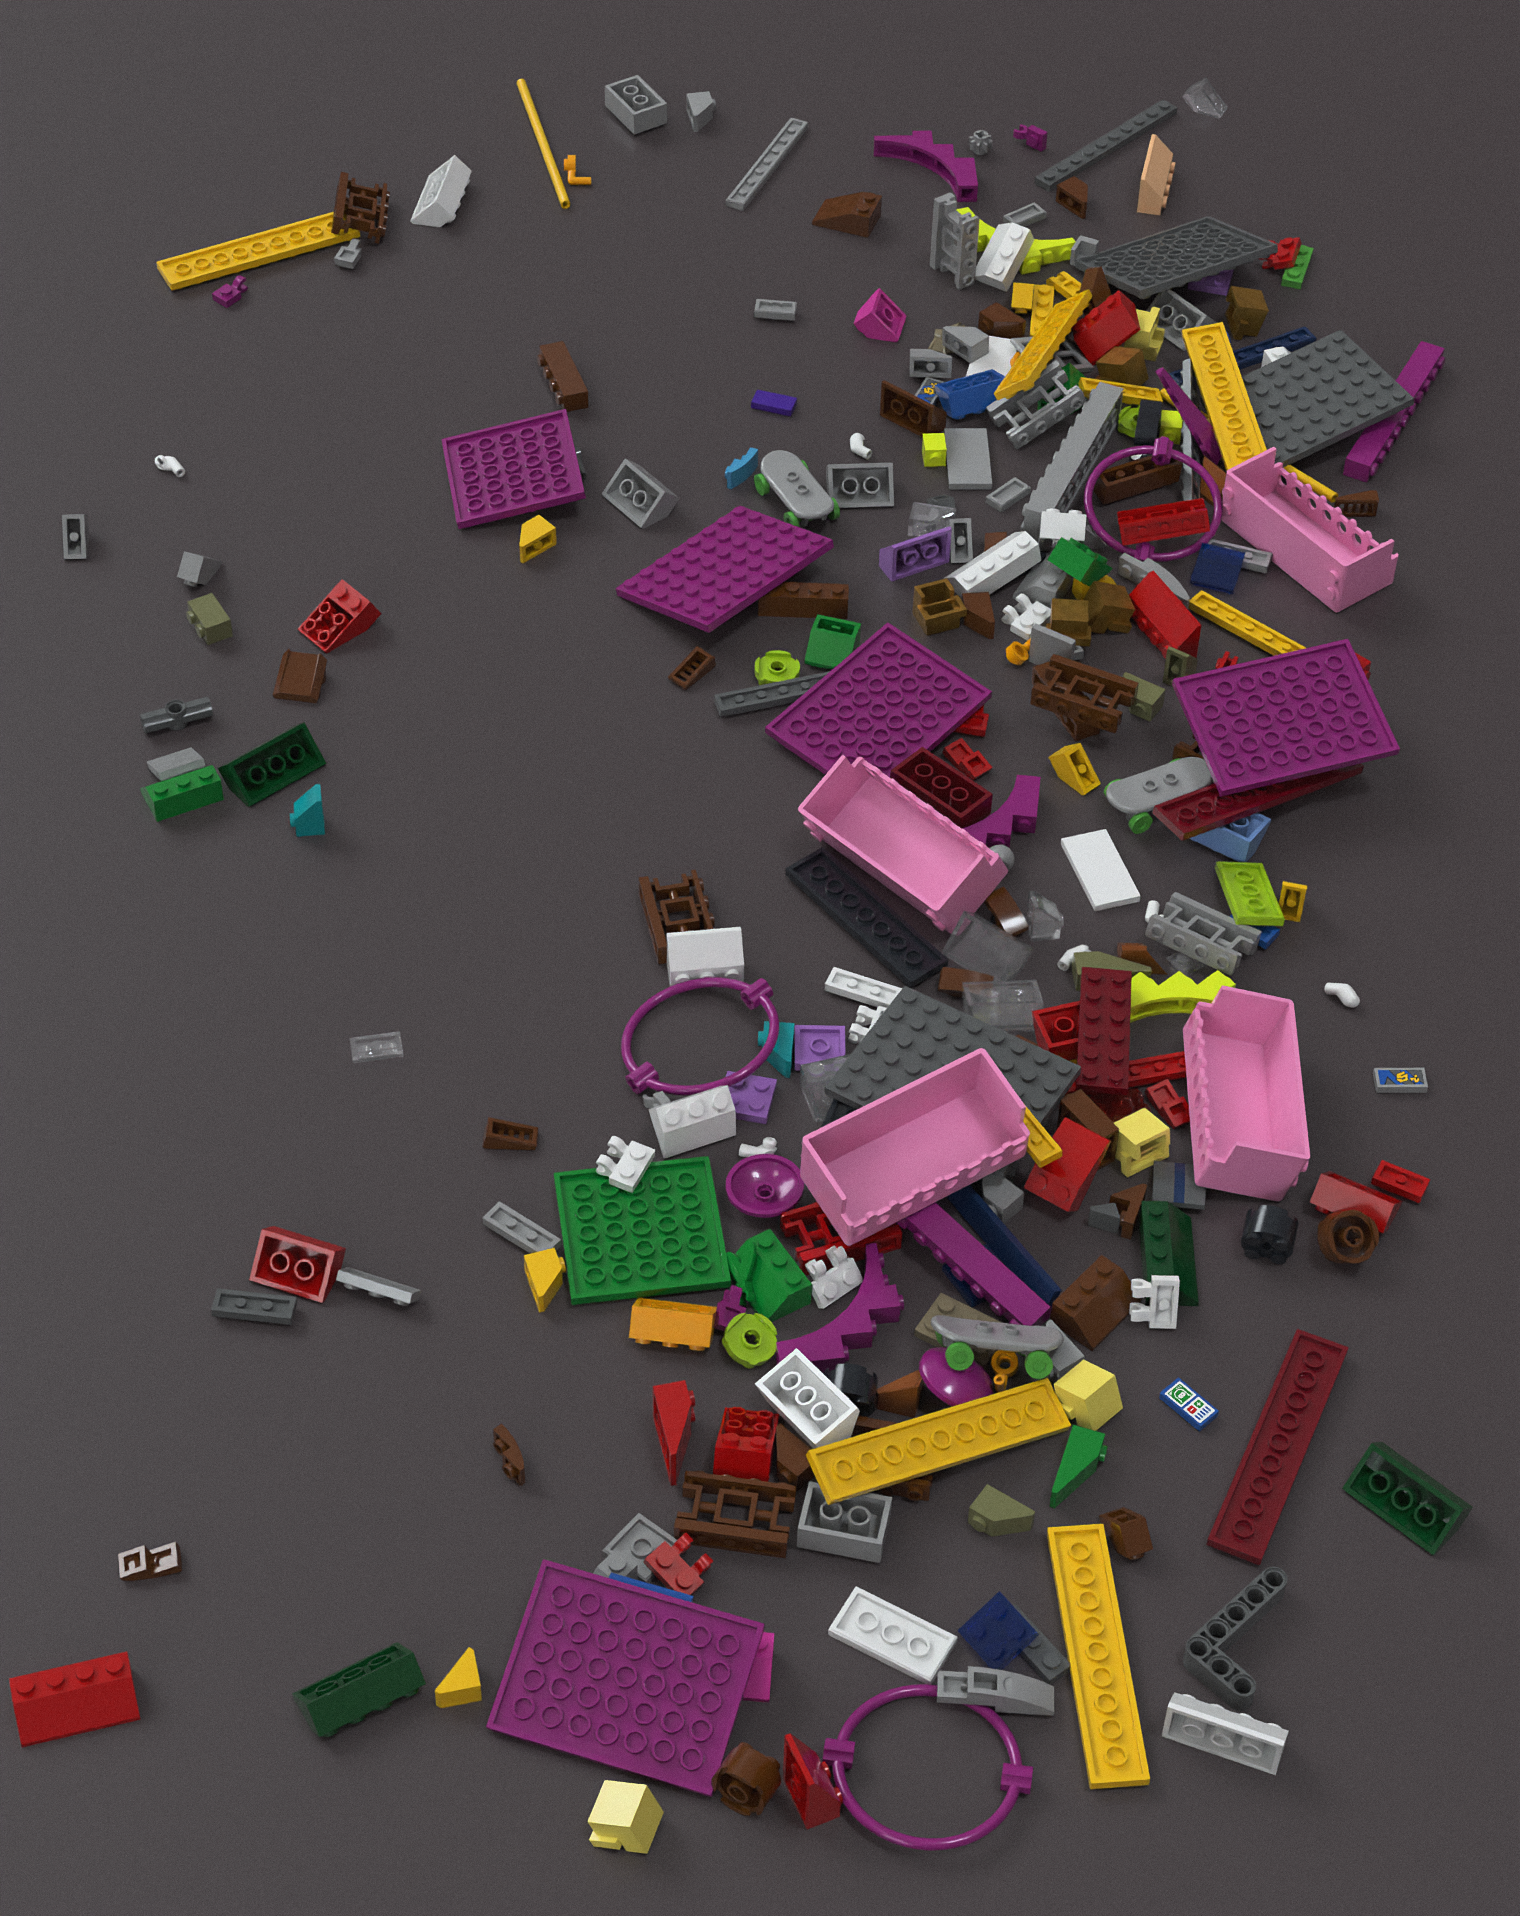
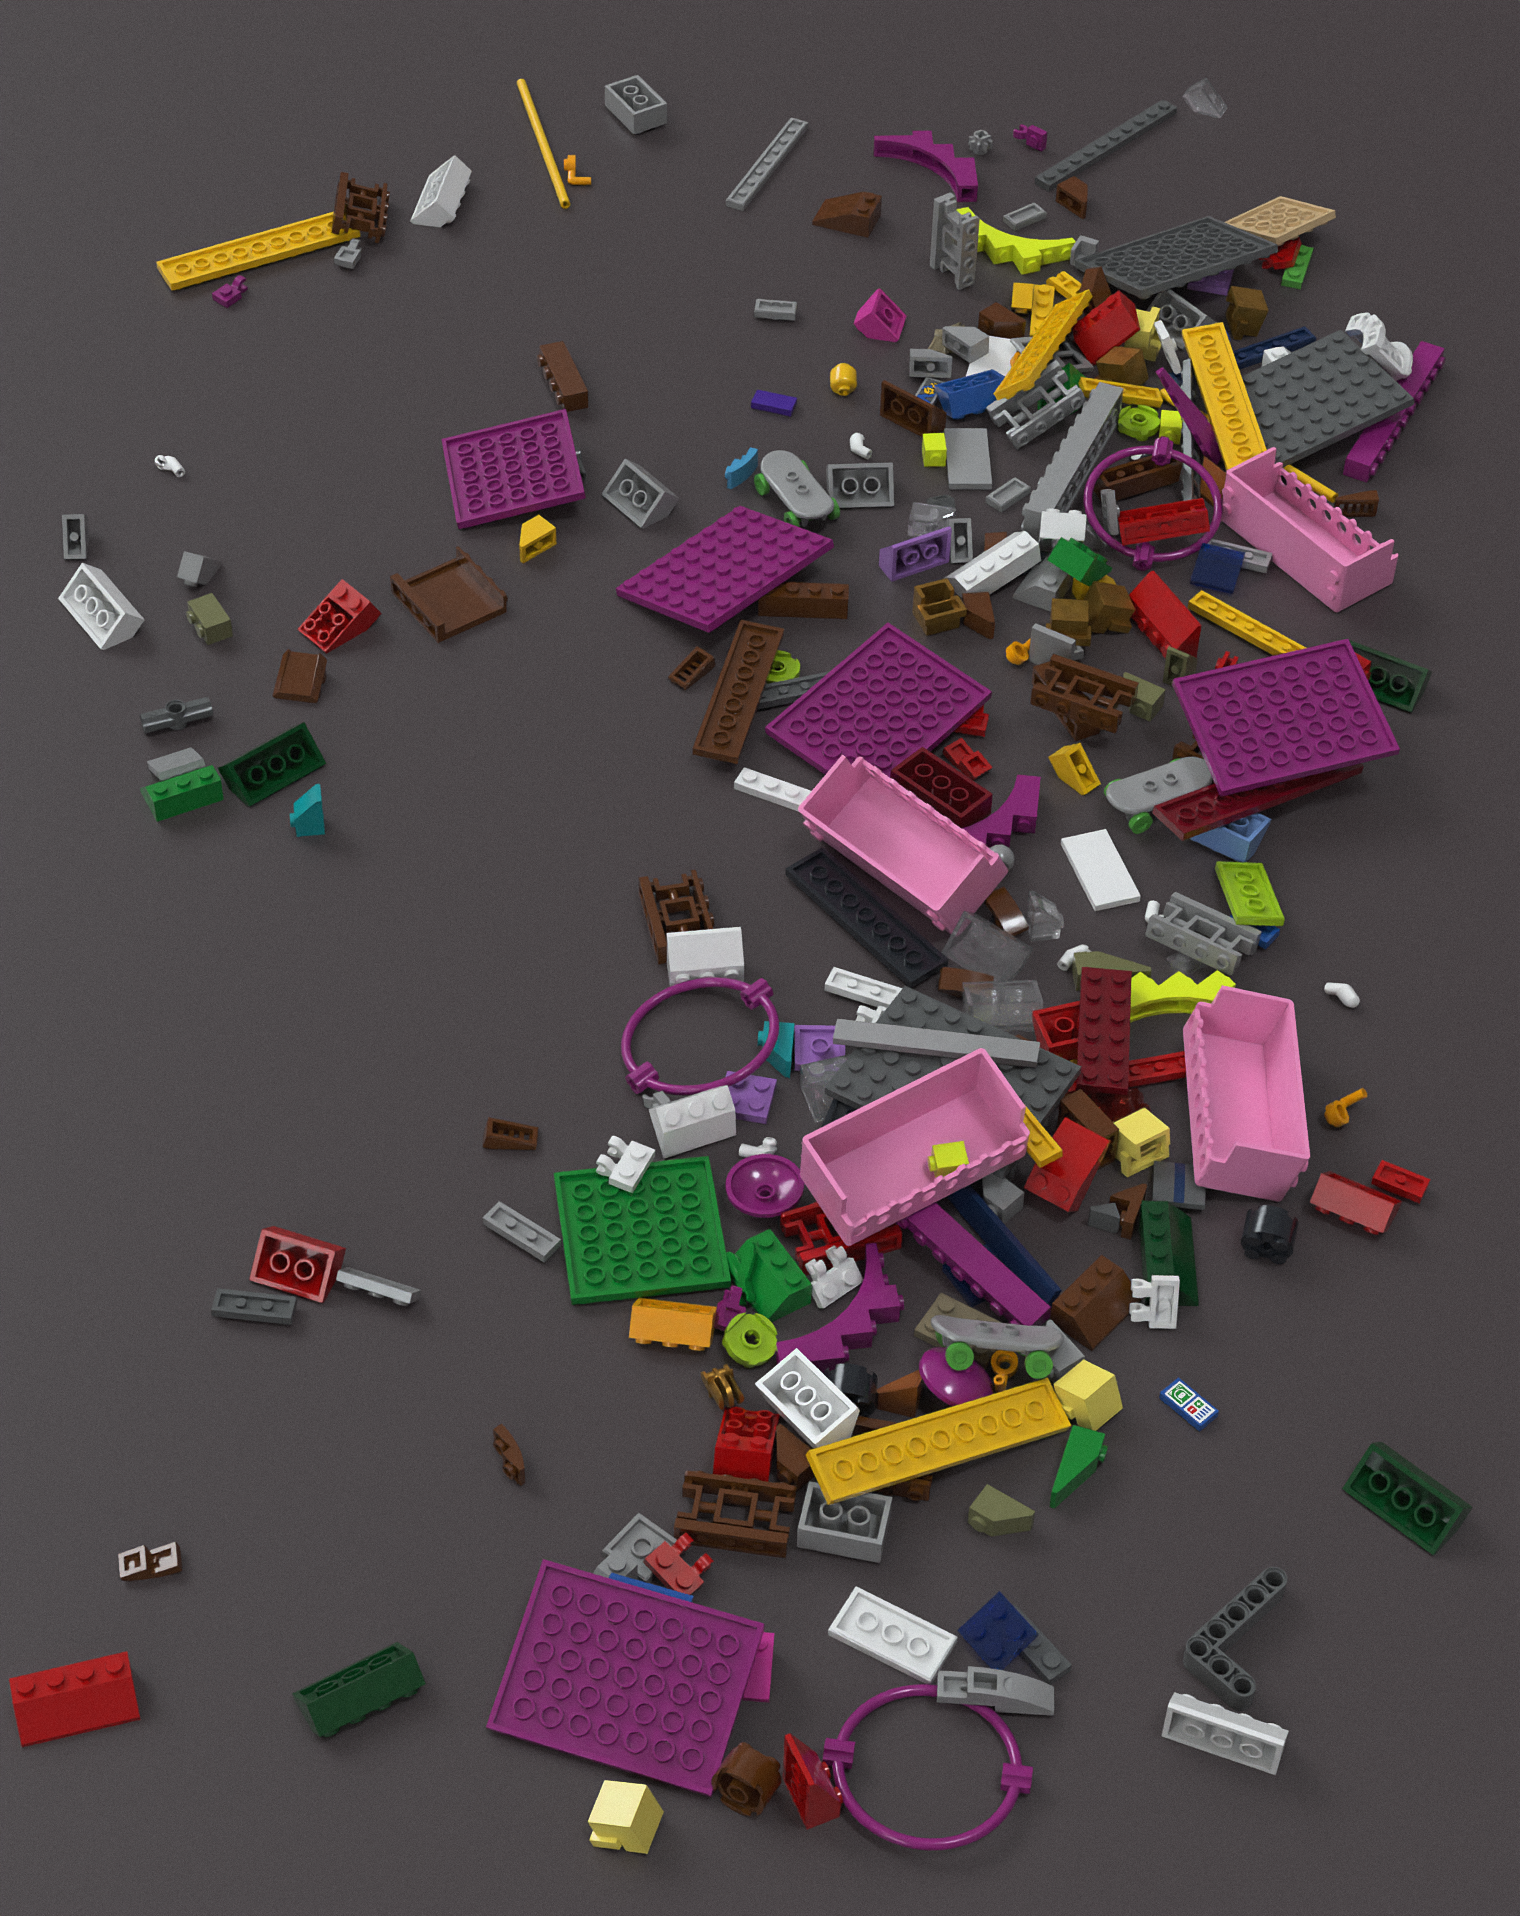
clear plate [350,1031,403,1063] -> none
yellow slope [435,1647,482,1708] -> none
yellow slope [524,1248,566,1313] -> none
red slope [653,1380,695,1486] -> none
light grey slope [687,91,716,132] -> none
green slope [804,614,861,670] -> none
white slope [975,223,1034,292] -> none
white plate [1001,594,1051,641] -> none
yellow plate [1047,1524,1150,1789] -> none
reddish brown slope [1099,1507,1153,1560] -> none
light grey slope [1117,553,1190,609] -> none
dark orange slope [1117,942,1168,975] -> none
black beam [1134,399,1162,446] -> none
light nougat slope [1137,134,1176,215] -> none
red slope [1144,1079,1190,1129] -> none
dark red plate [1207,1329,1349,1565] -> none
yellow slope [1279,881,1307,922] -> none
reddish brown brick [1317,1210,1379,1264] -> none
tile [1373,1068,1428,1093] -> none
none -> white slope [58,563,144,650]
none -> reddish brown panel [390,546,508,643]
none -> reddish brown plate [692,620,784,764]
none -> pearl gold arm [701,1364,745,1410]
none -> white plate [734,767,811,812]
none -> yellow head [830,363,857,396]
none -> light grey tile [833,1019,1040,1068]
none -> neon yellow brick [927,1141,969,1178]
none -> light grey plate [1100,489,1120,535]
none -> white plate [1154,320,1182,374]
none -> tan plate [1225,196,1336,246]
none -> light orange plate [1324,1088,1367,1128]
none -> dark green slope [1343,638,1432,712]
none -> white fence [1345,313,1413,381]

